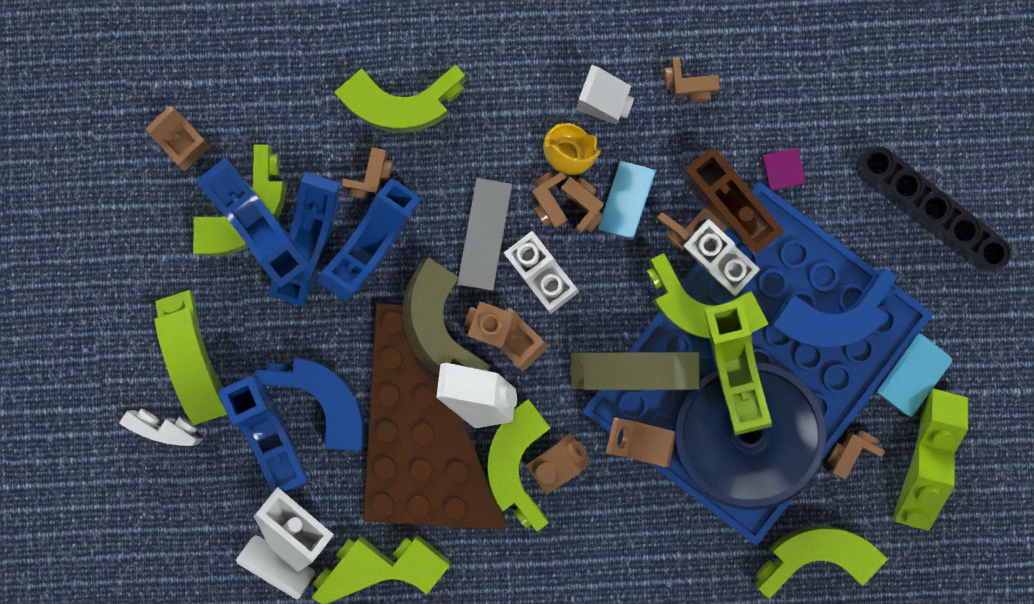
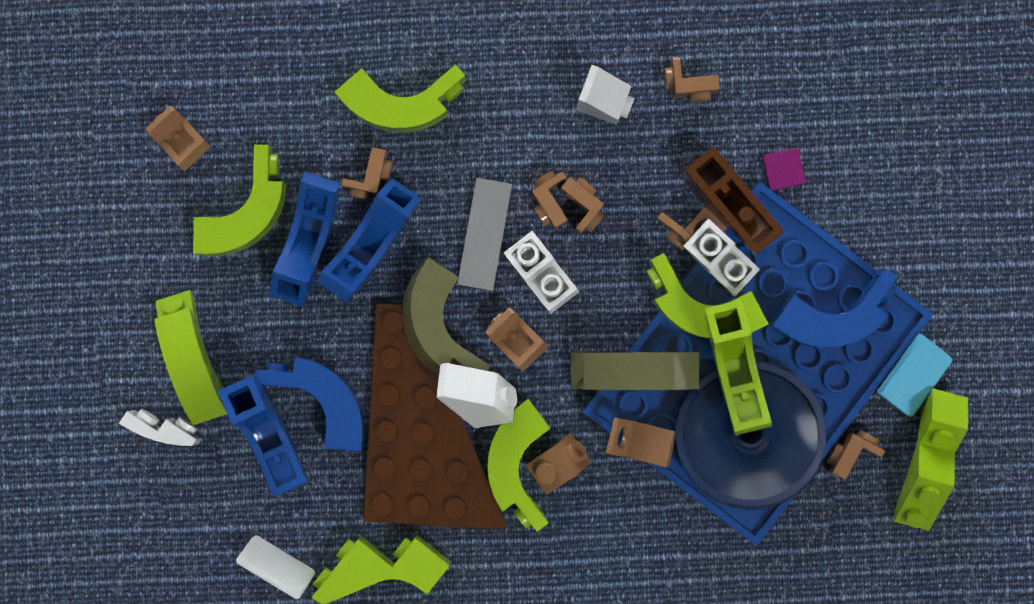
blue arch [196,157,310,288] -> none
white slope [254,487,334,572] -> none
medium nougat bracket [464,301,513,347] -> none
yellow hair [543,123,600,175] -> none
medium azure slope [598,161,656,241] -> none
lime arch [754,525,888,599] -> none
black beam [855,146,1011,271] -> none

